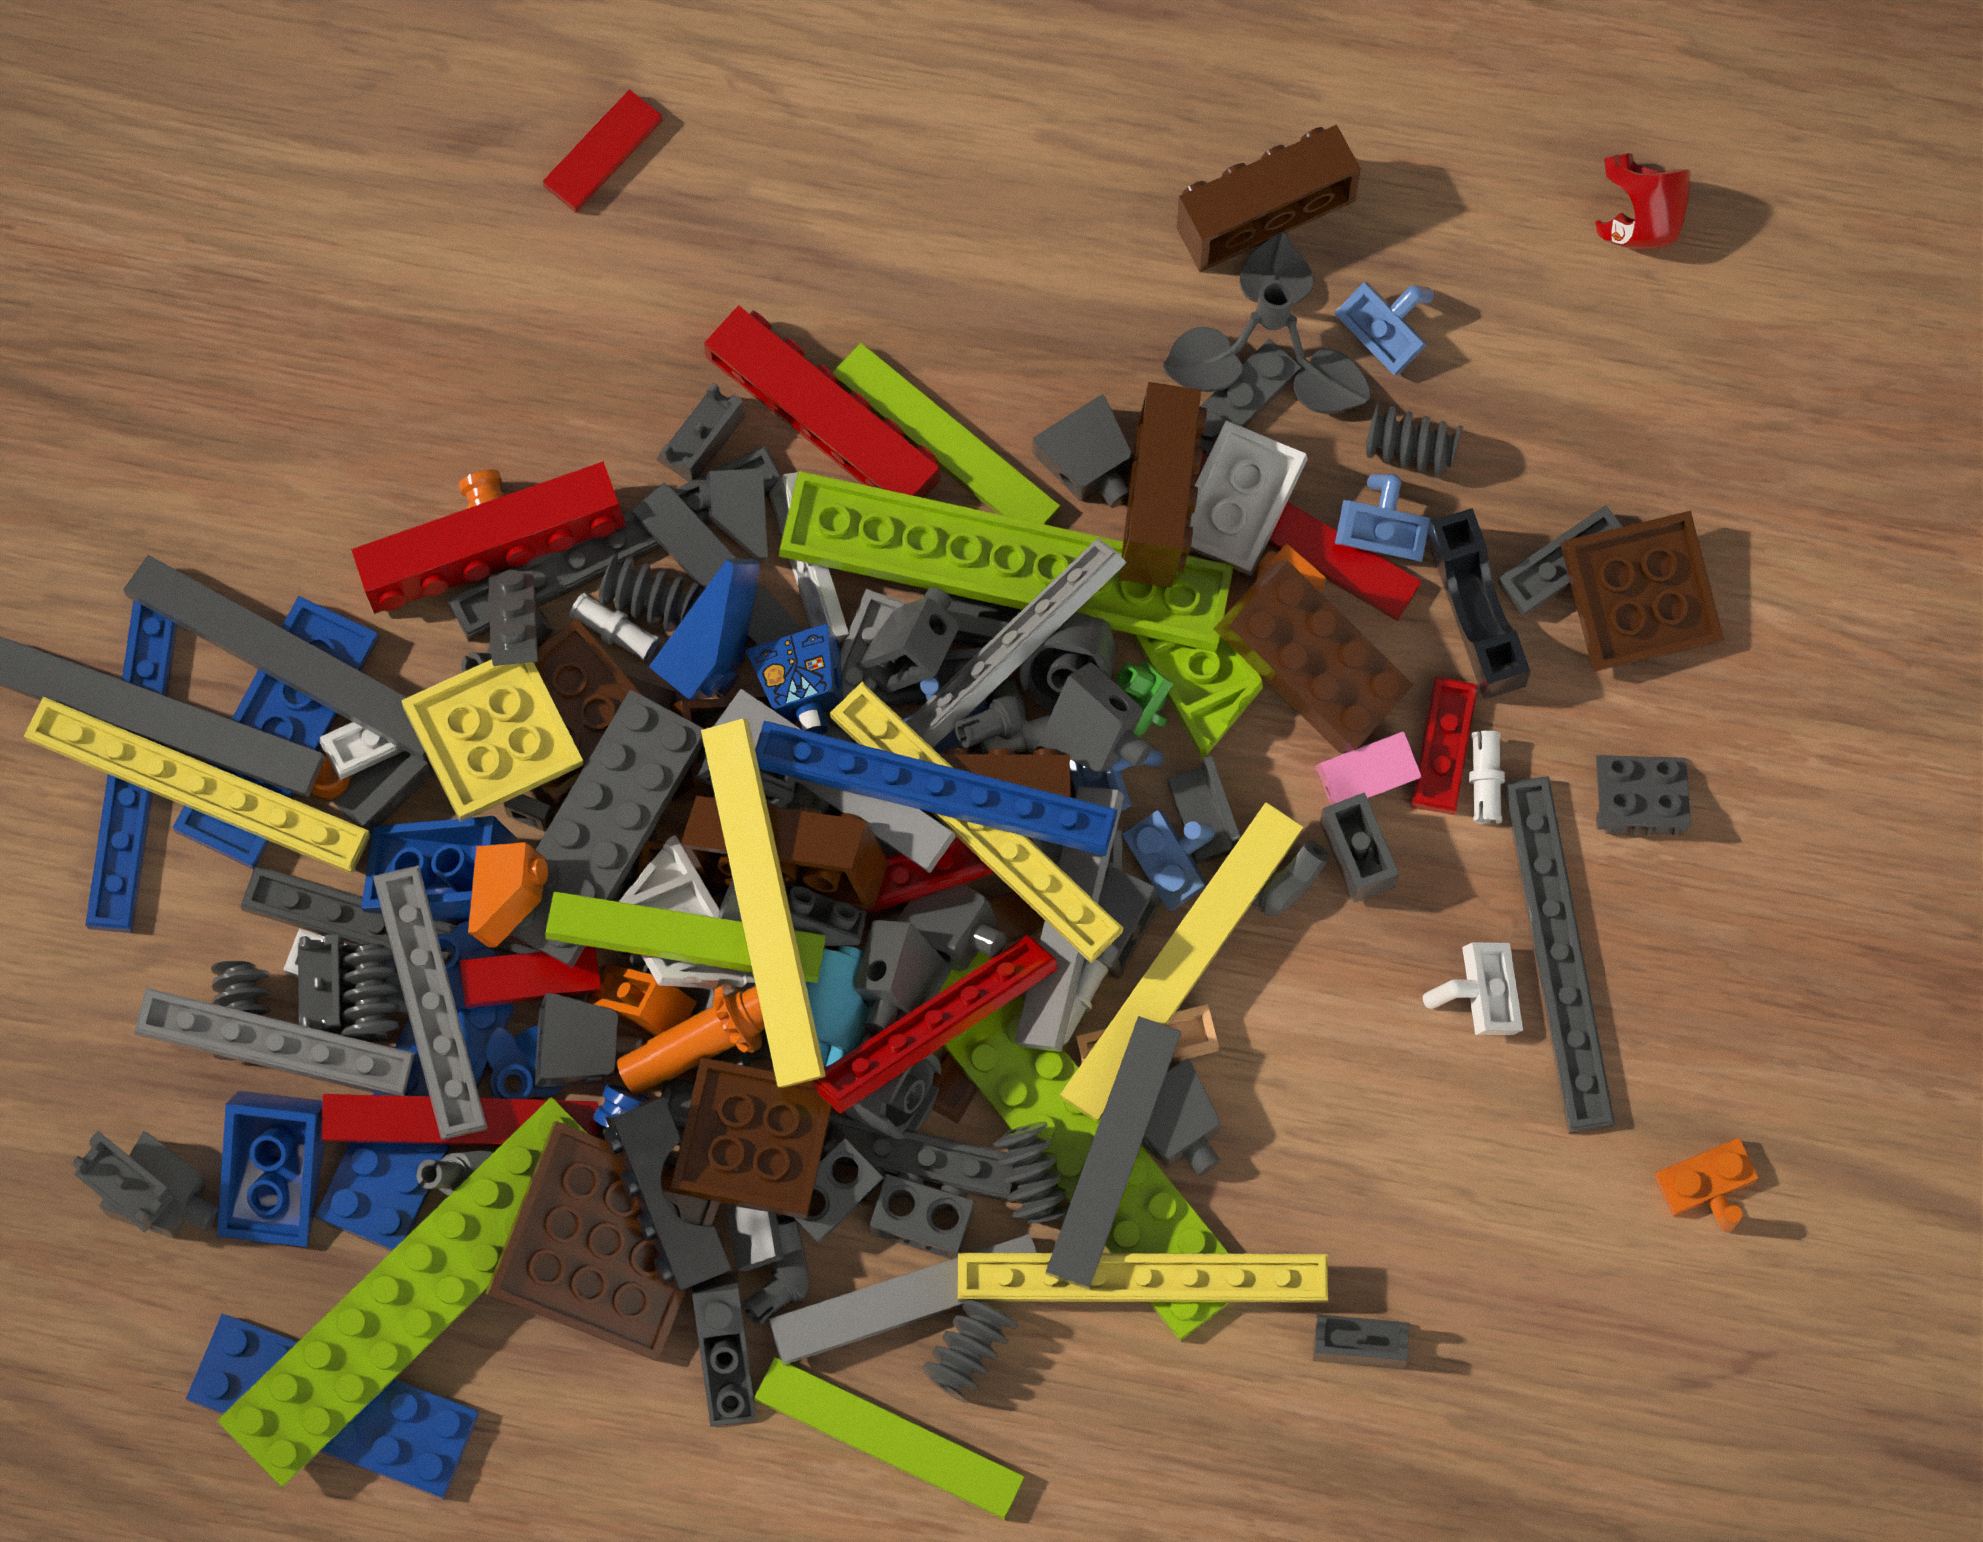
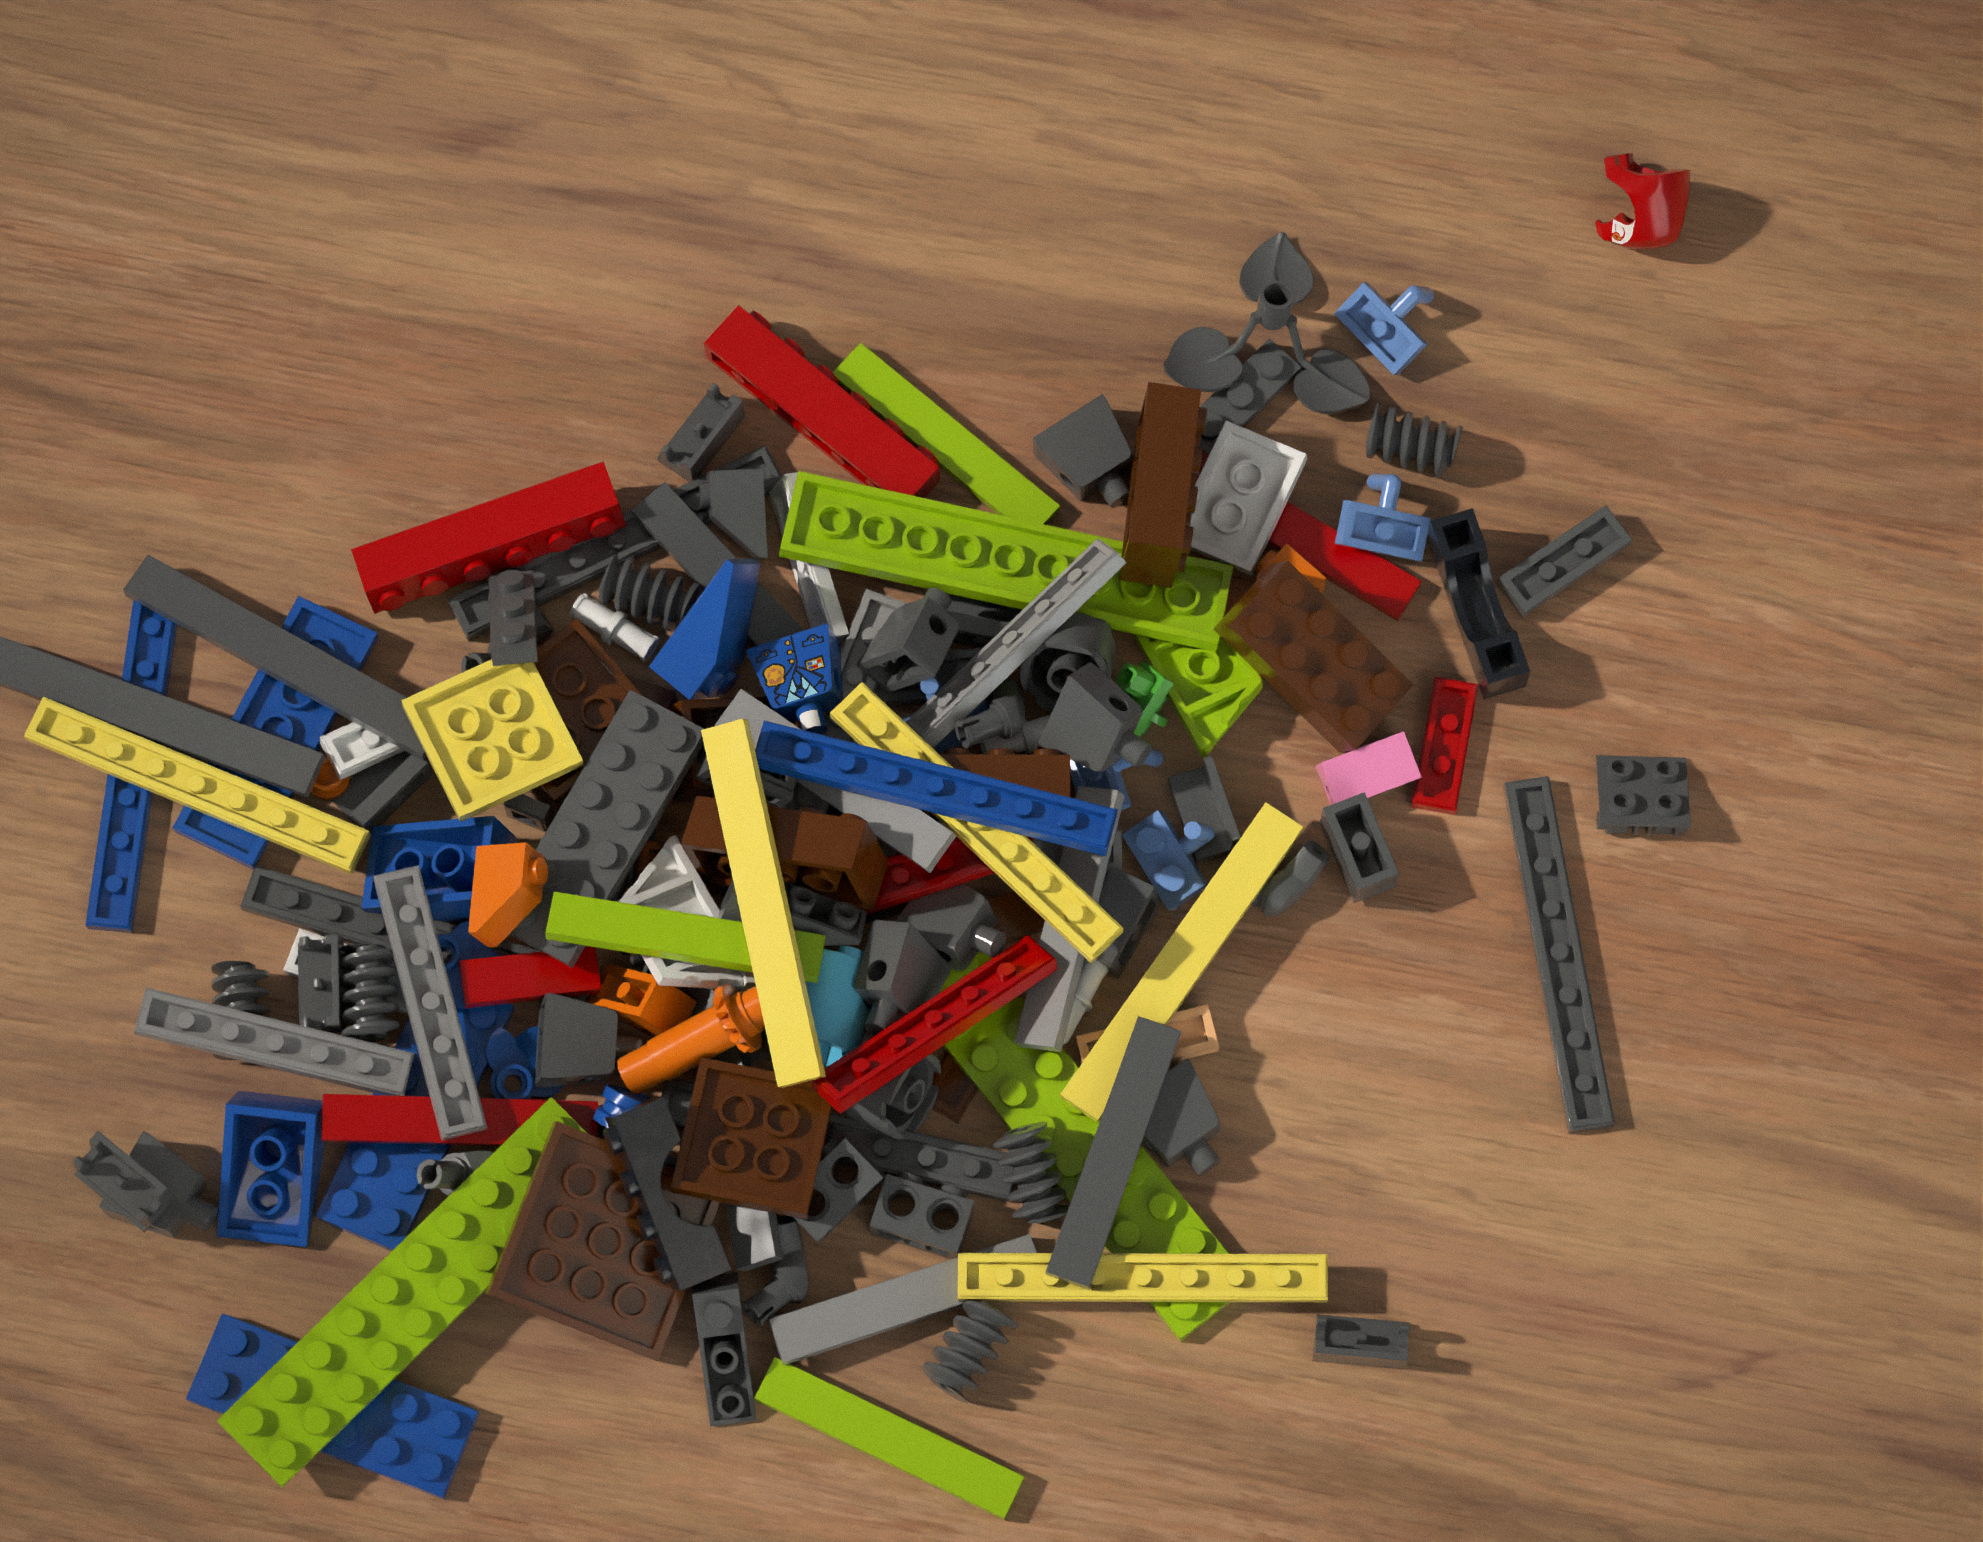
orange wheel [458,469,507,509] -> none
red tile [543,89,663,213] -> none
reddish brown brick [1177,124,1361,272] -> none
white plate [1423,942,1523,1035] -> none
white pin [1469,731,1505,824] -> none
reddish brown plate [1560,511,1724,672] -> none
orange plate [1654,1137,1759,1232] -> none

